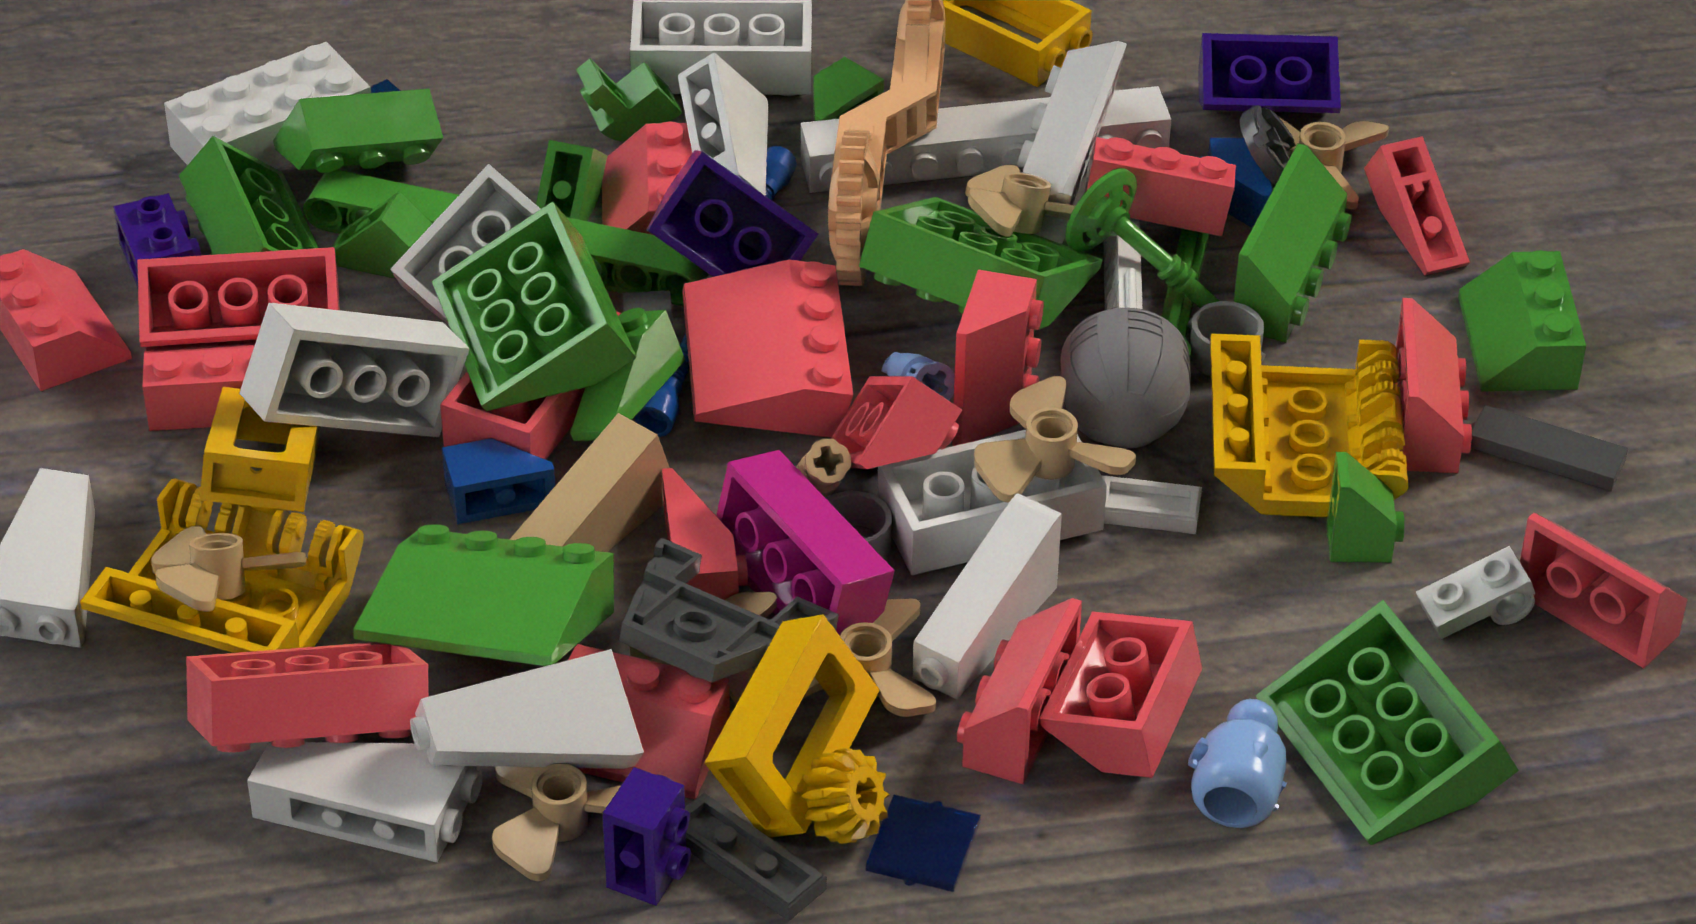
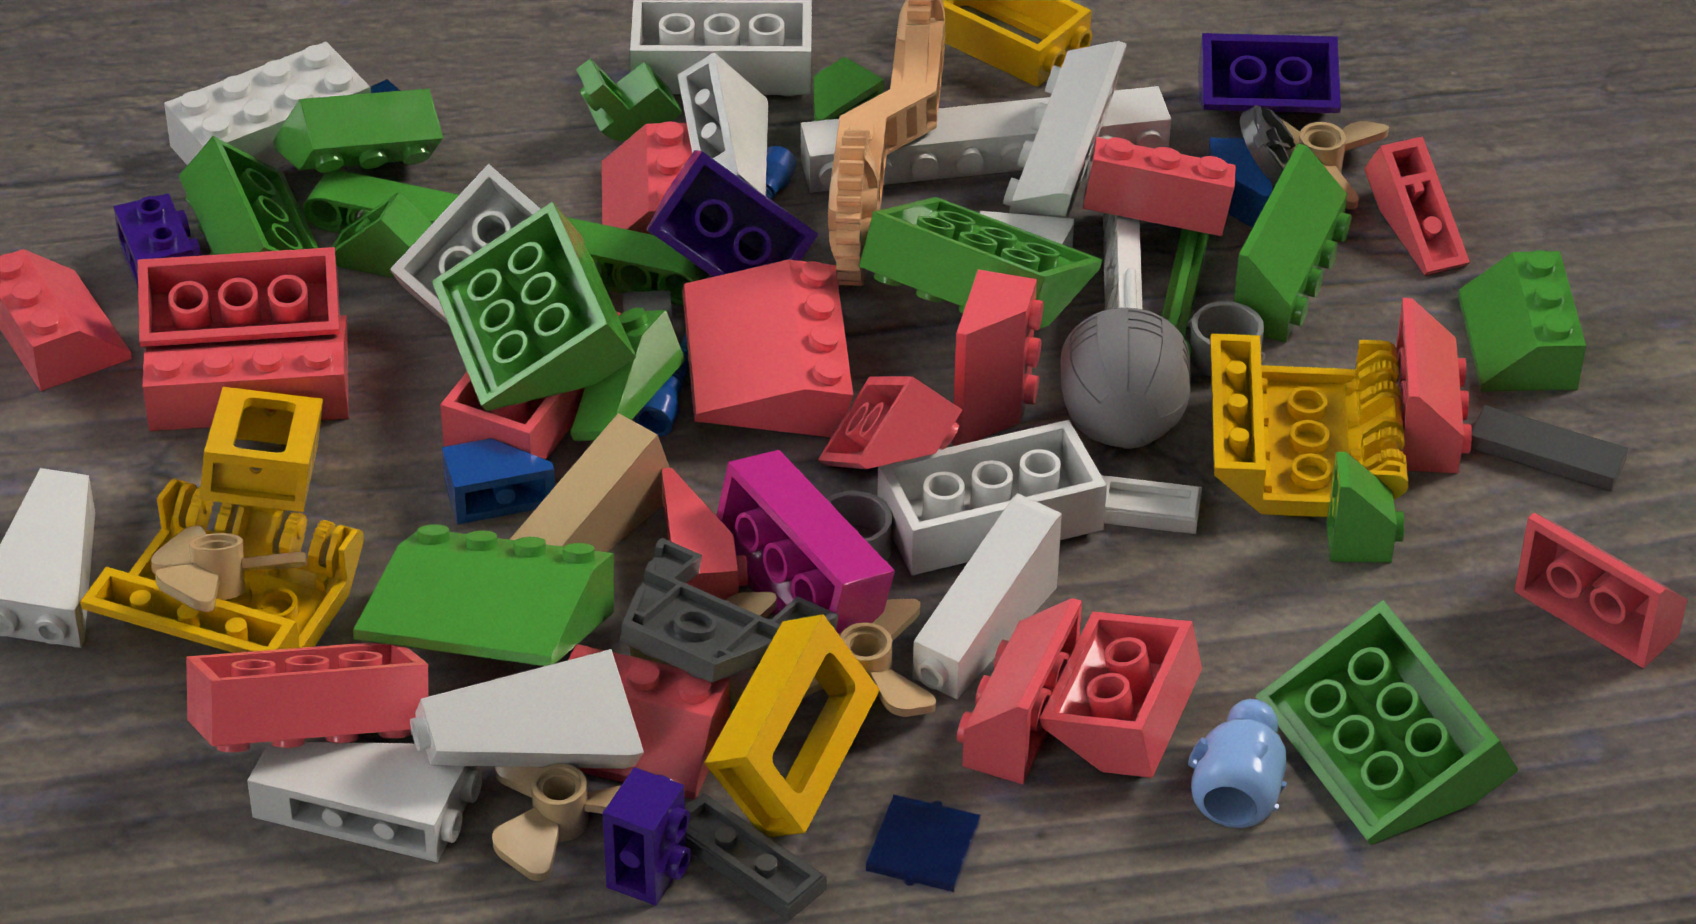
white brick [239,302,470,437] -> none
bright green slope [536,140,607,221] -> none
tan piece [796,439,851,497] -> none
yellow gear [800,748,890,844] -> none
light blue piece [881,352,955,400] -> none
tan piece [965,165,1076,237] -> none
tan piece [974,376,1136,503] -> none
bright green dish [1065,168,1220,308] -> none
white plate [1416,546,1535,639] -> none

